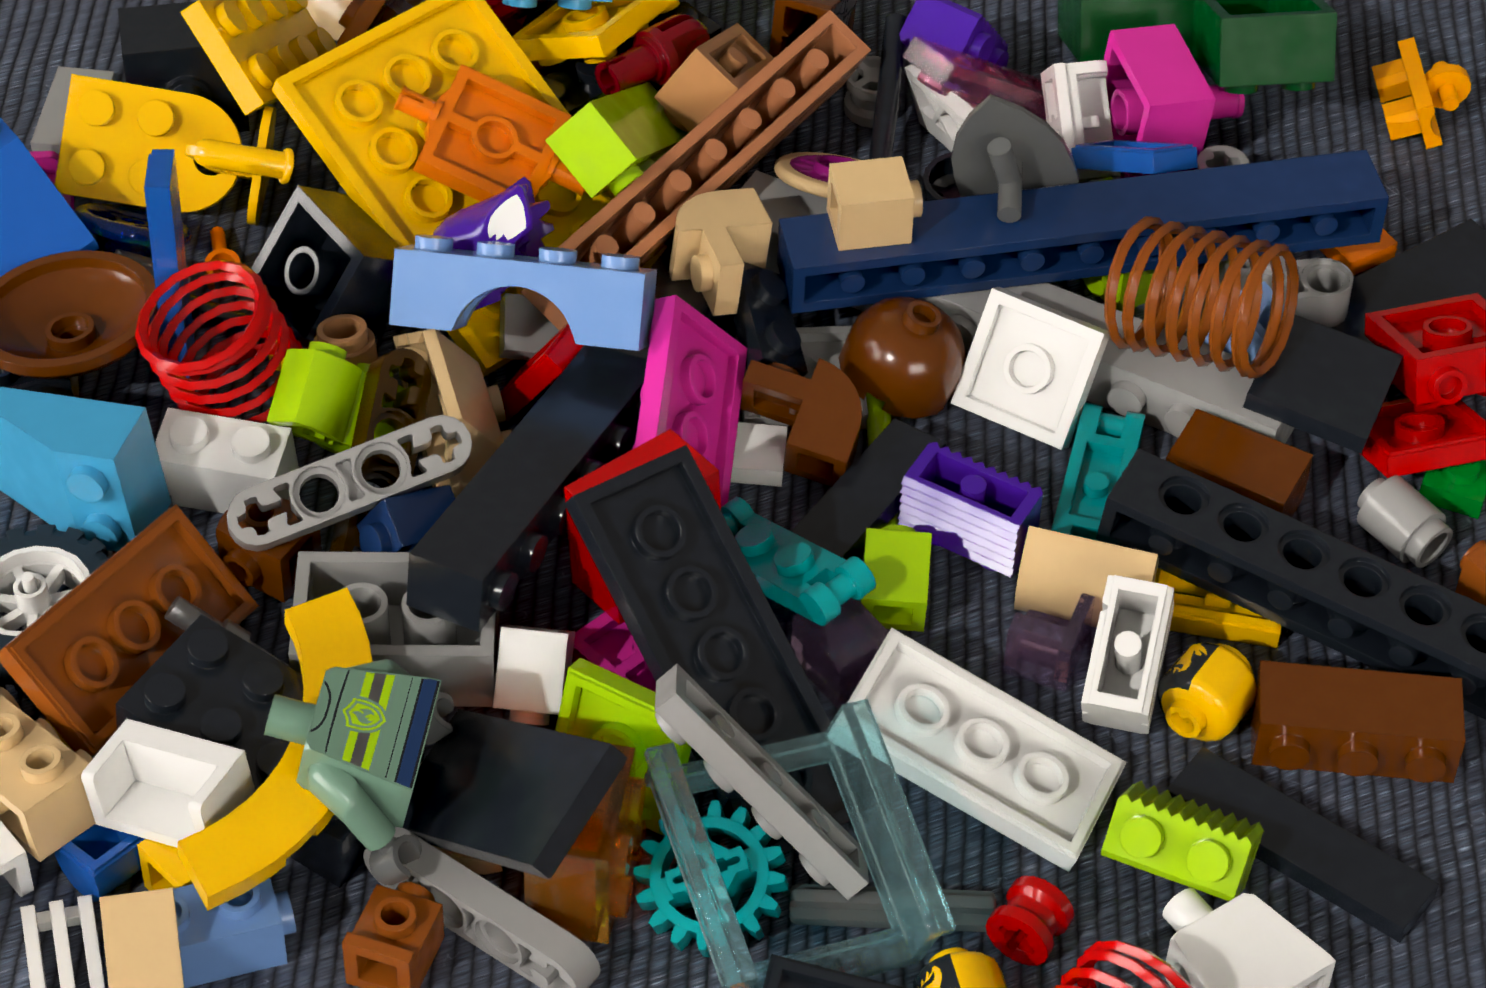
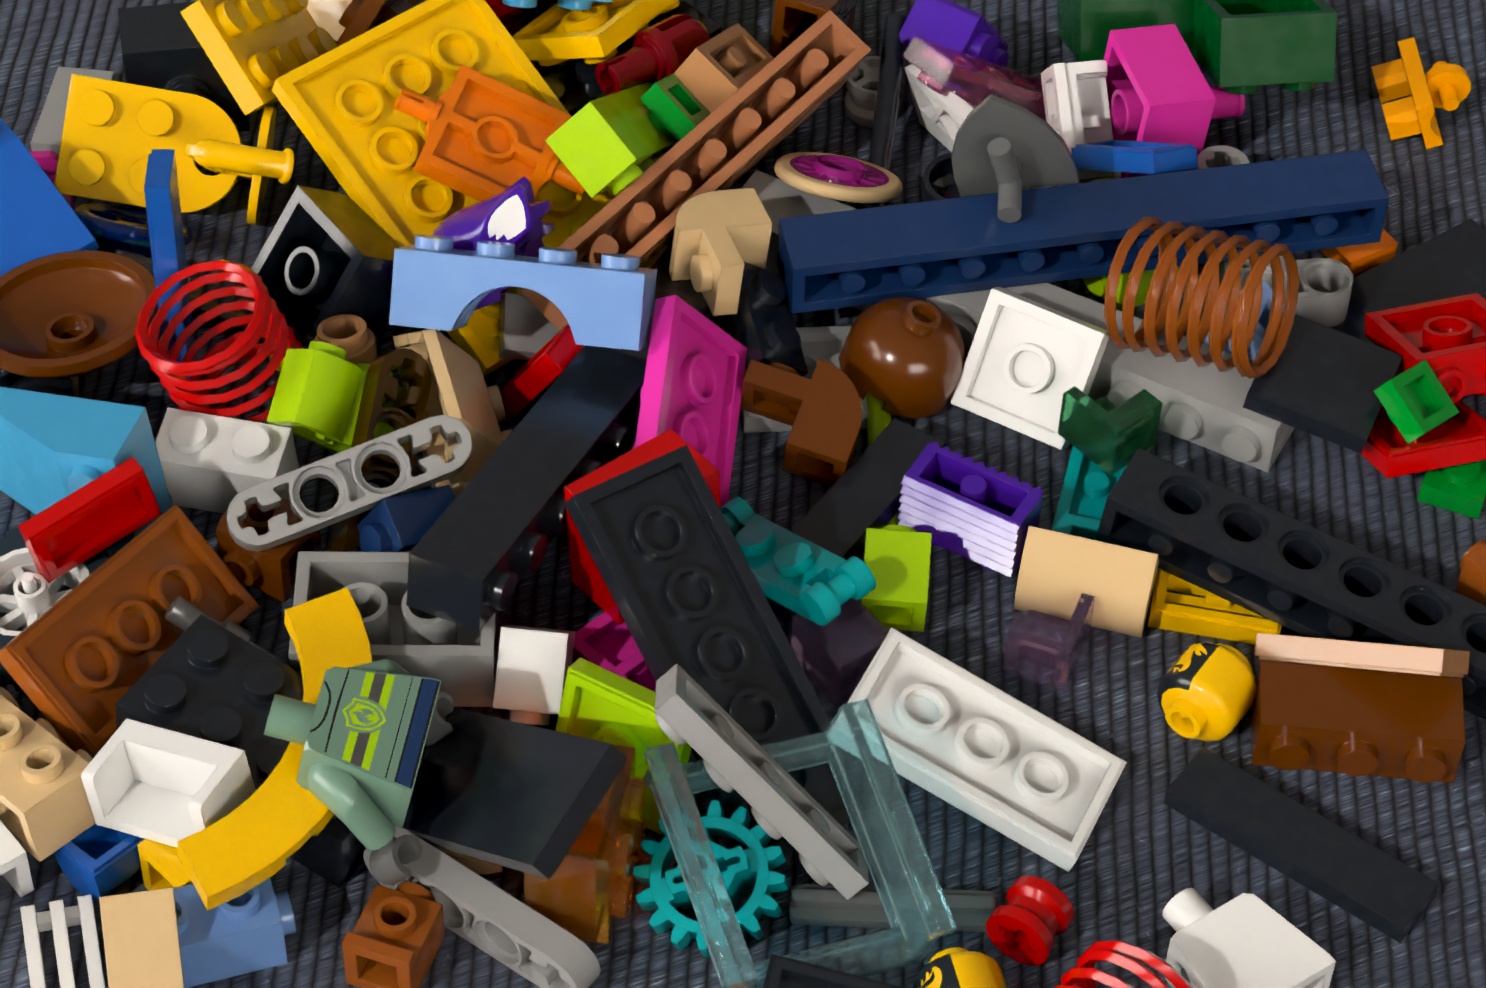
orange hand [205,226,242,290] -> none
white tile [731,422,788,487] -> none
tan brick [827,156,923,251] -> none
white brick [1081,575,1174,734] -> none
lime brick [1101,780,1264,901] -> none
reddish brown brick [1166,409,1313,517] -> none
light grey brick [1357,475,1453,568] -> none
none -> red tile [18,457,161,583]
none -> green plate [640,73,711,141]
none -> clear green panel [1058,386,1163,476]
none -> tile [1255,633,1470,678]
none -> green plate [1374,360,1460,444]

